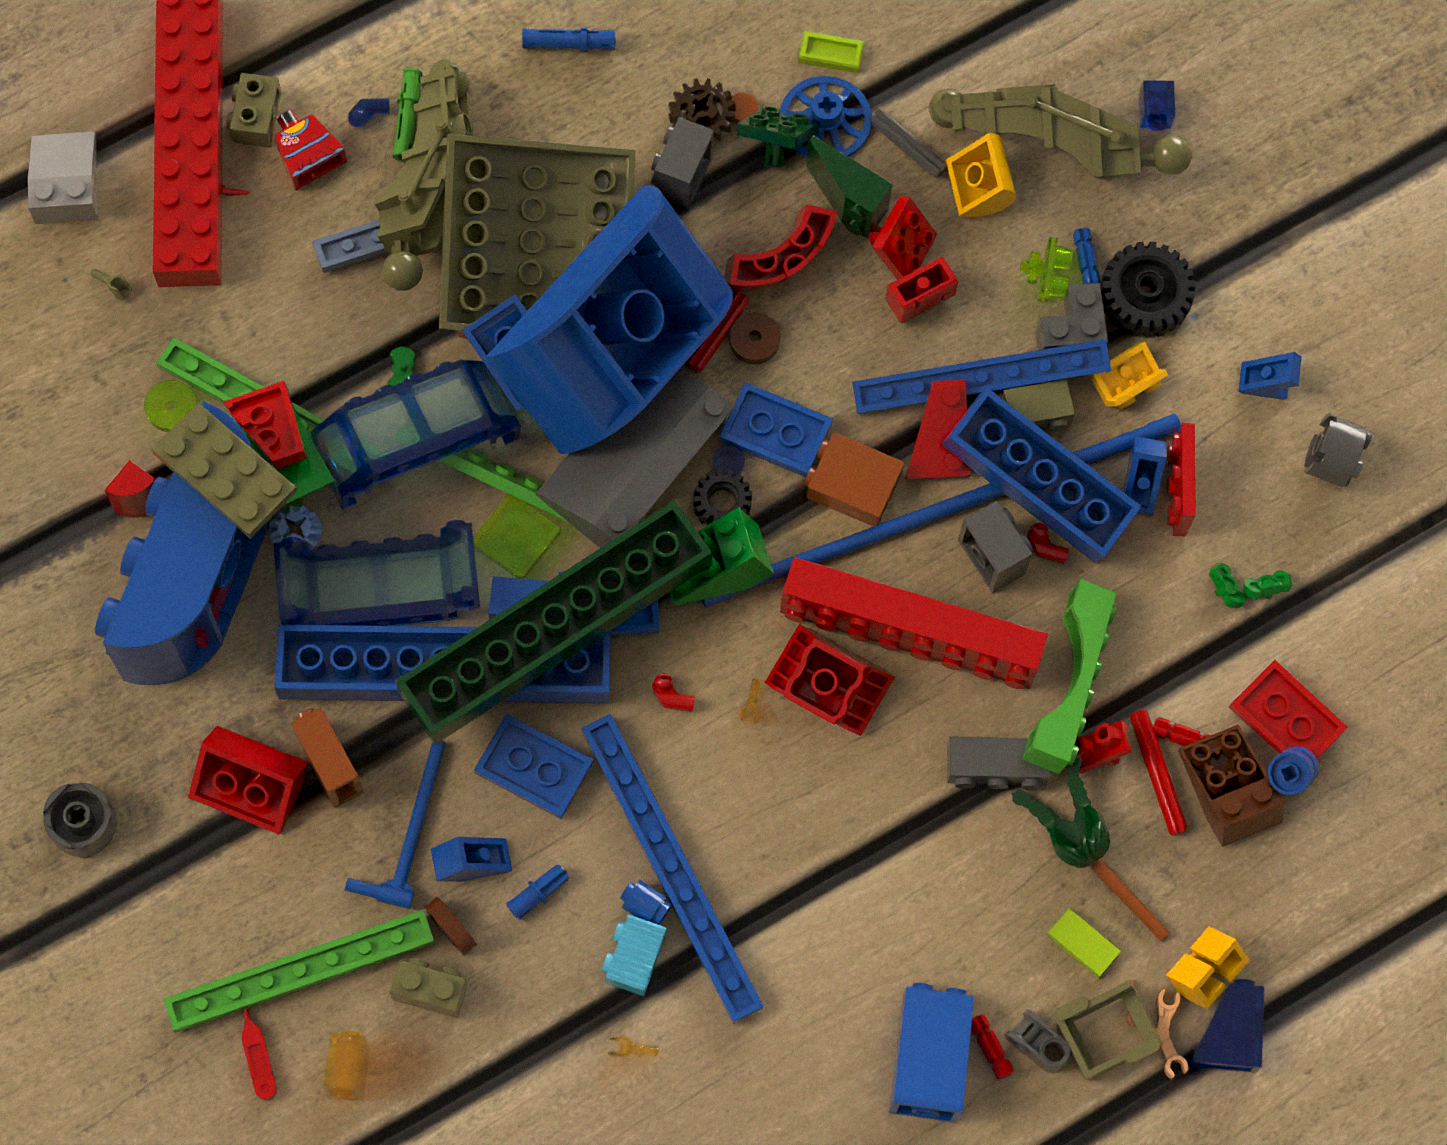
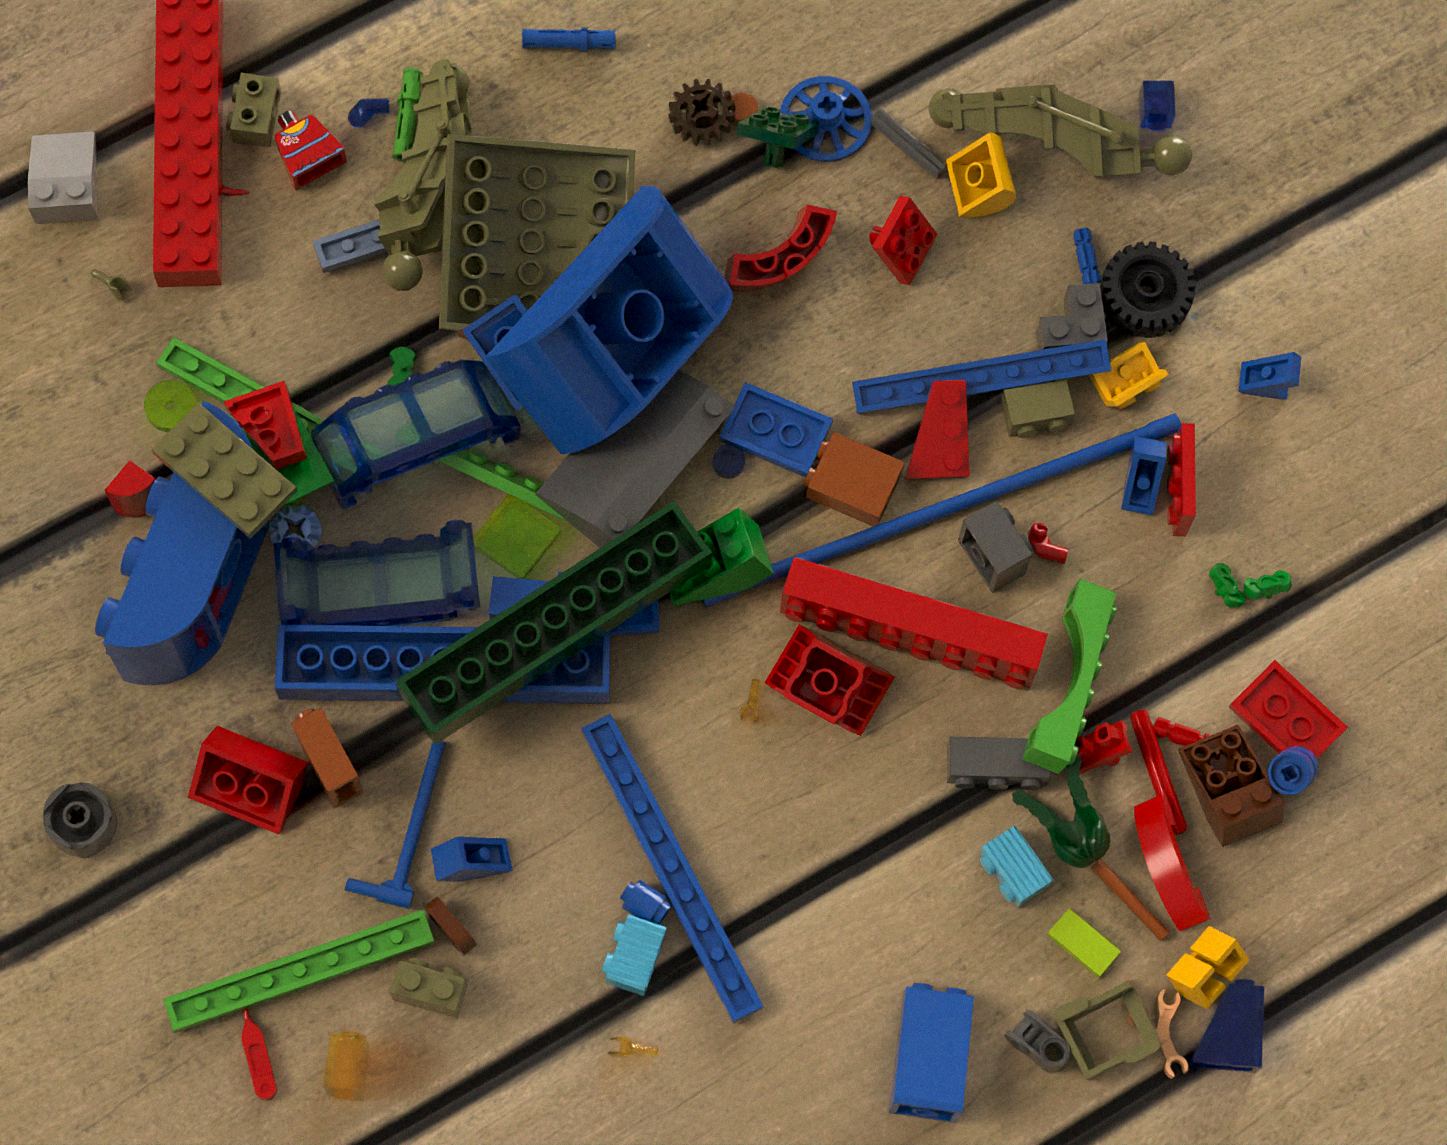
blue plate [474,714,594,820] -> none
blue axle [506,865,569,920] -> none
dark grey brick [651,117,714,210] -> none
red arm [652,673,695,712] -> none
red axle [687,291,749,373] -> none
black tyre [693,469,752,526] -> none
reddish brown piece [729,313,780,364] -> none
lime tile [798,31,865,73] -> none
dark green slope [807,136,893,239] -> none
red brick [885,257,958,324] -> none
blue brick [941,387,1141,563] -> none
red axle [971,1014,1014,1080] -> none
clear neon green hips [1020,237,1073,302] -> none
dark grey brick [1304,413,1373,487] -> none
none -> medium azure brick [979,825,1054,907]
none -> red slope [1134,794,1211,931]

